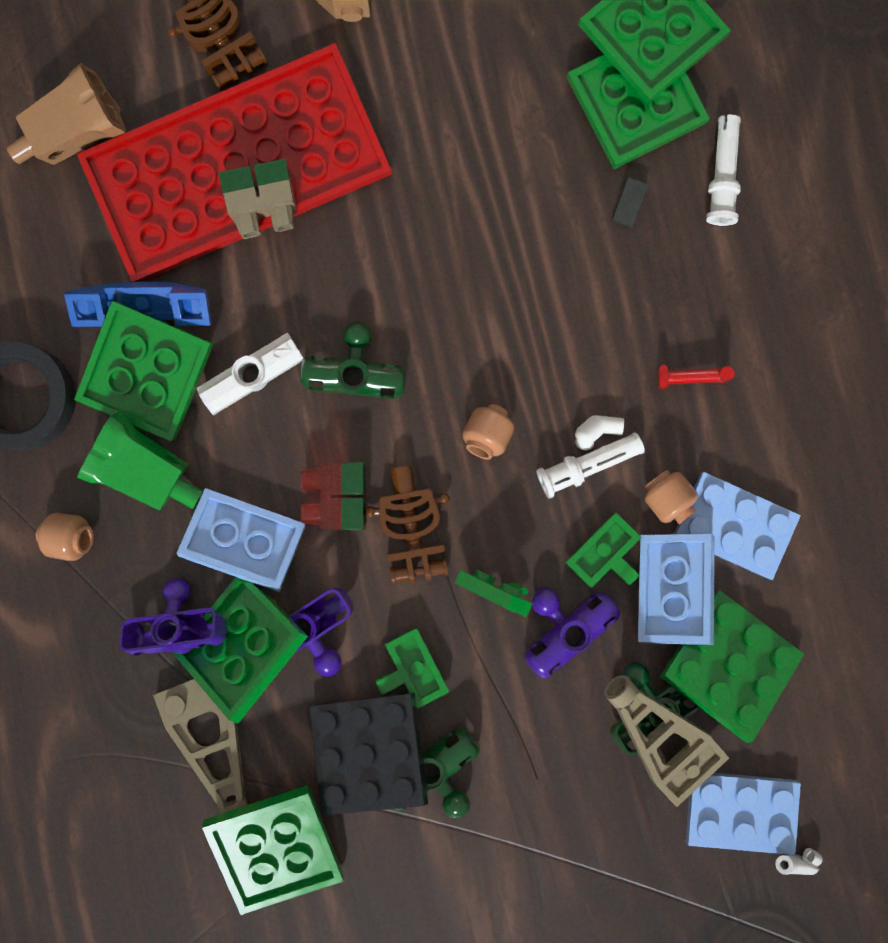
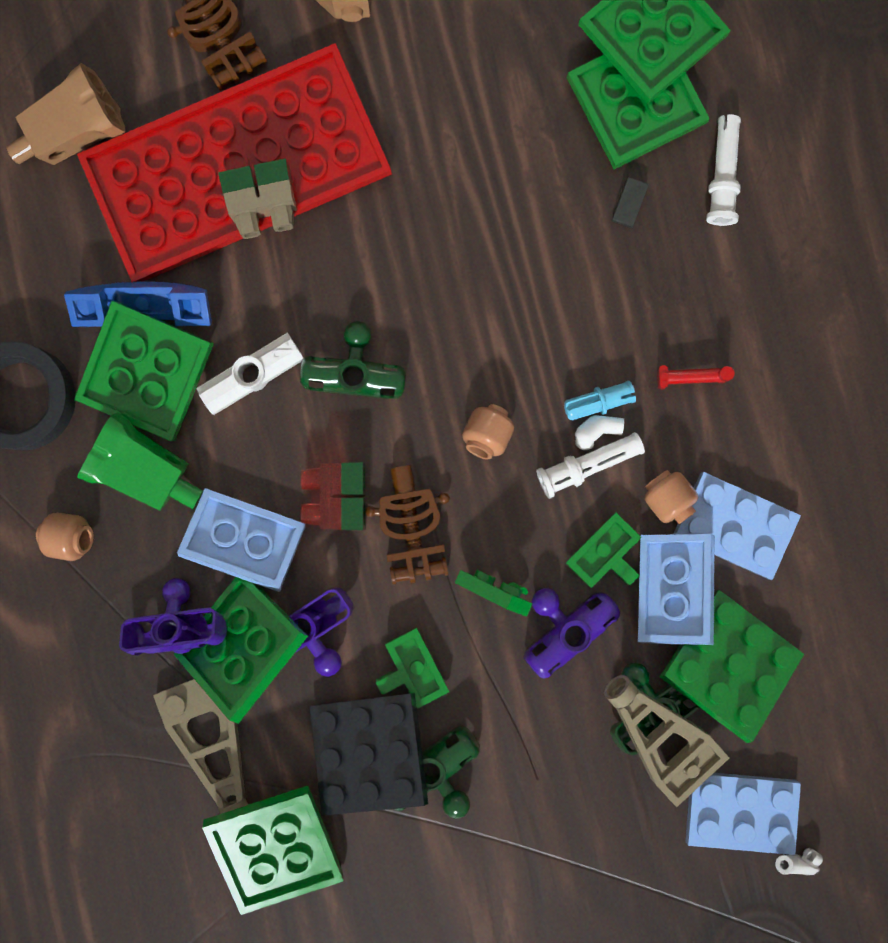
none -> medium azure axle [564,380,636,420]

